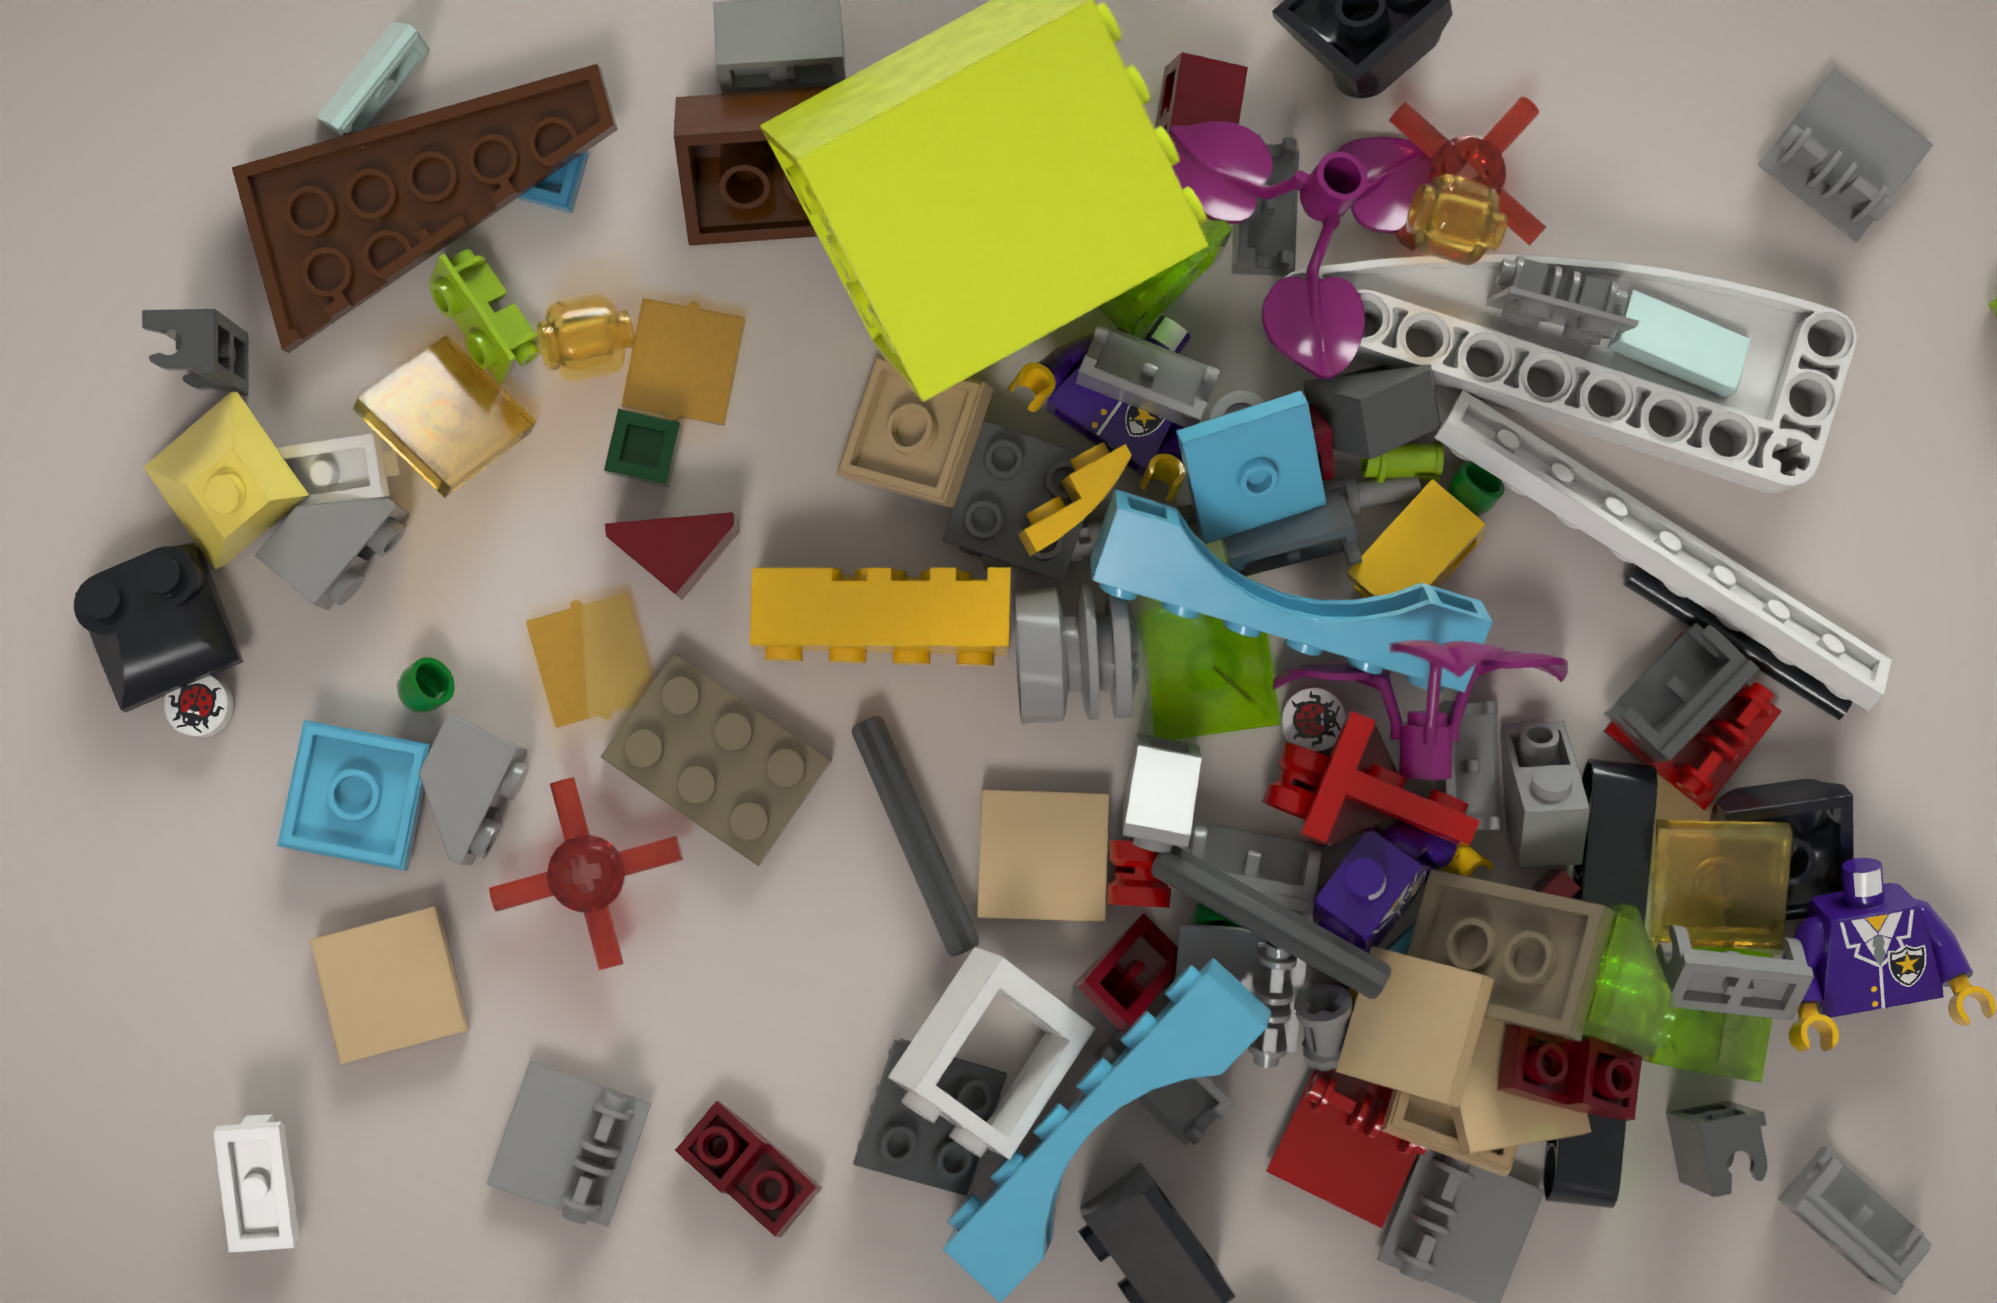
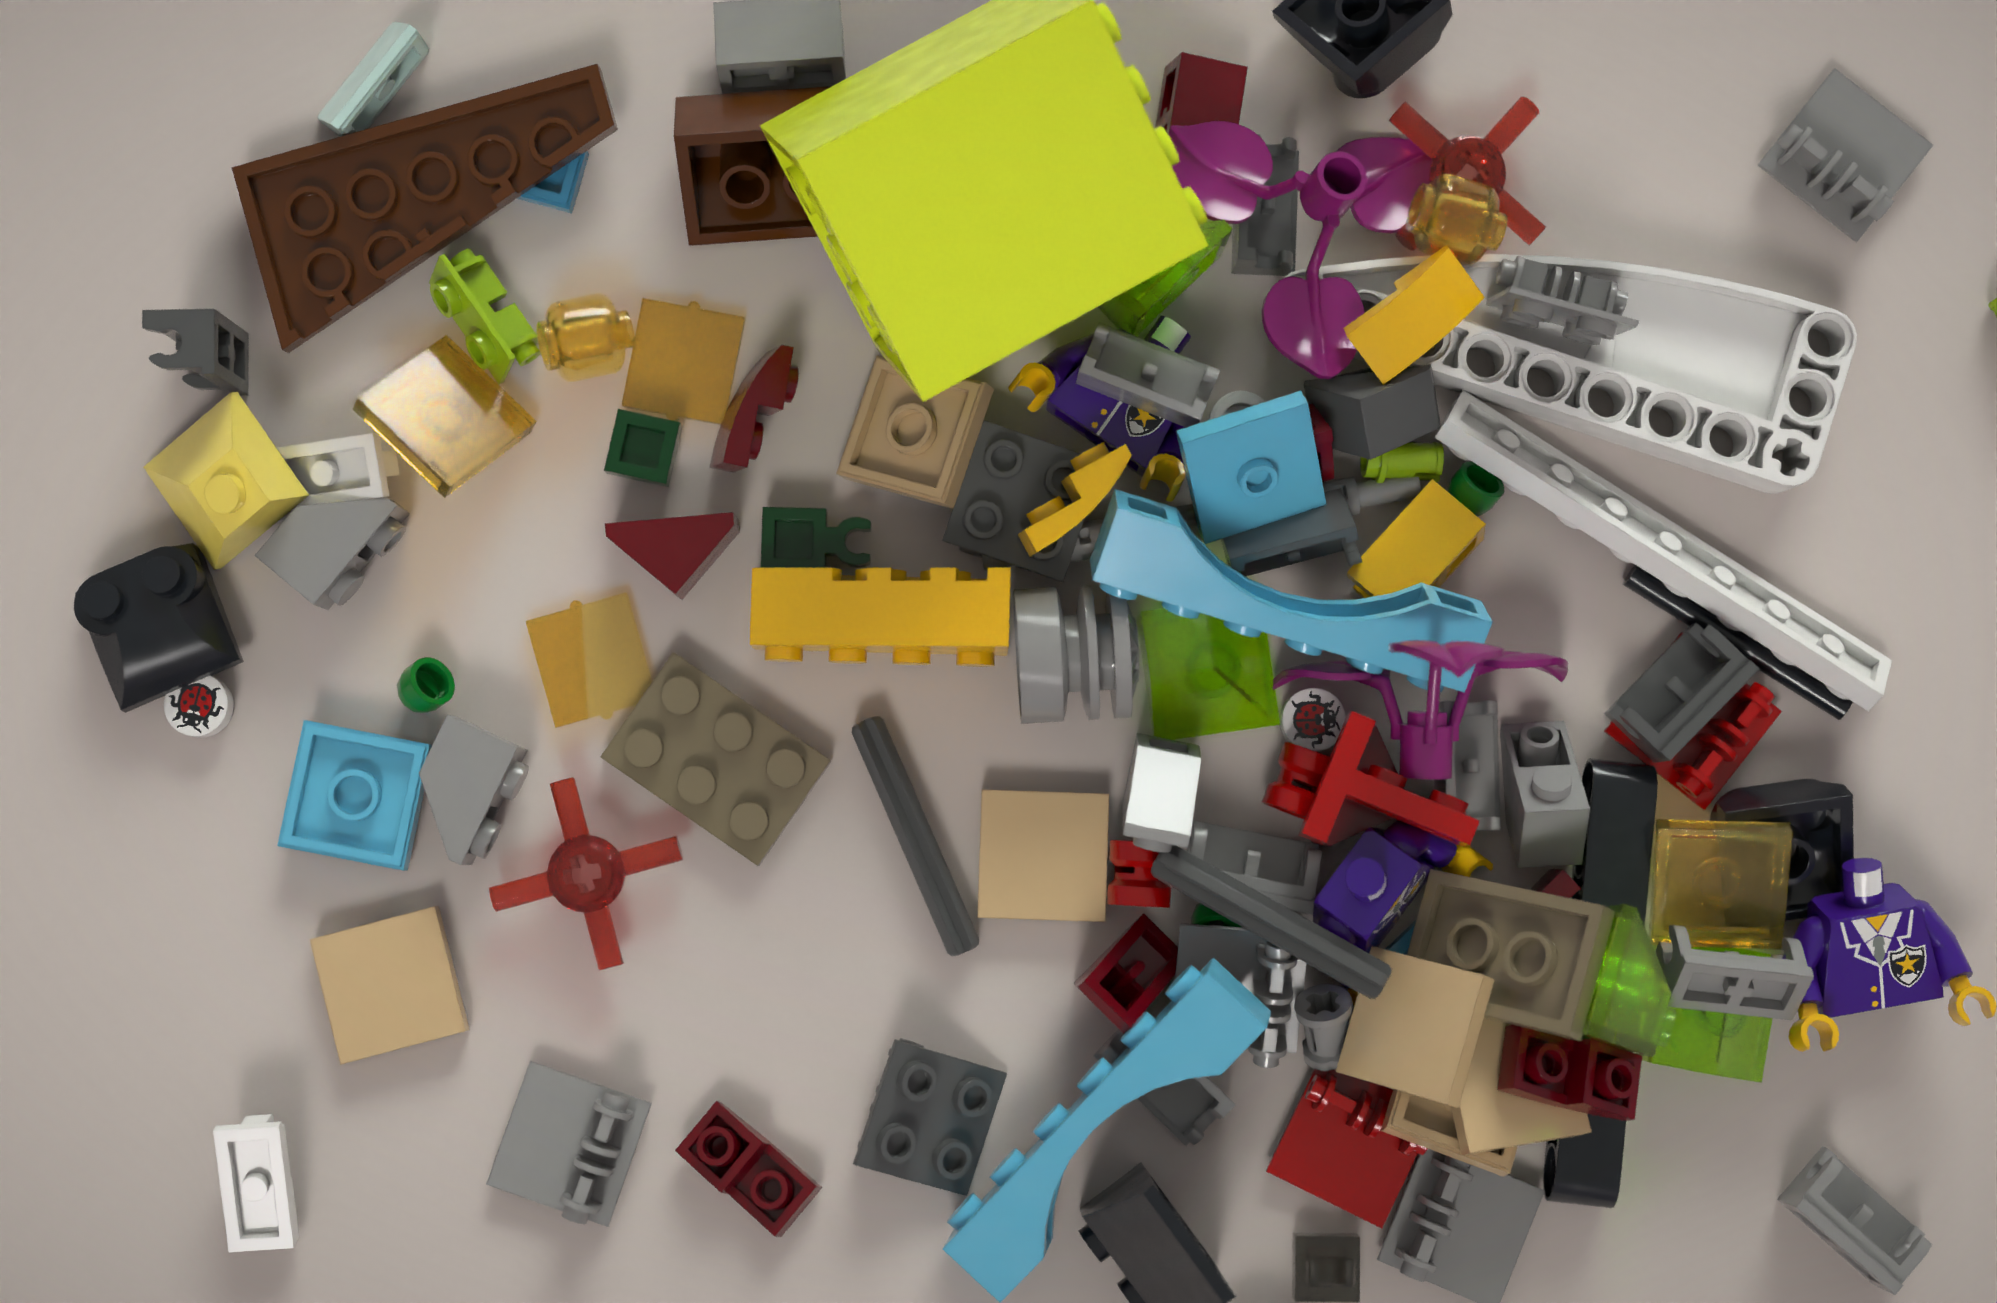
white window [888,947,1095,1160] -> none
light aqua slope [1607,289,1750,398] -> none
dark grey hinge [1666,1100,1767,1197] -> none
none -> dark red slope [709,345,799,473]
none -> dark green plate [761,507,872,568]
none -> clear smoke tile [1292,1233,1360,1302]
none -> yellow slope [1344,245,1485,385]

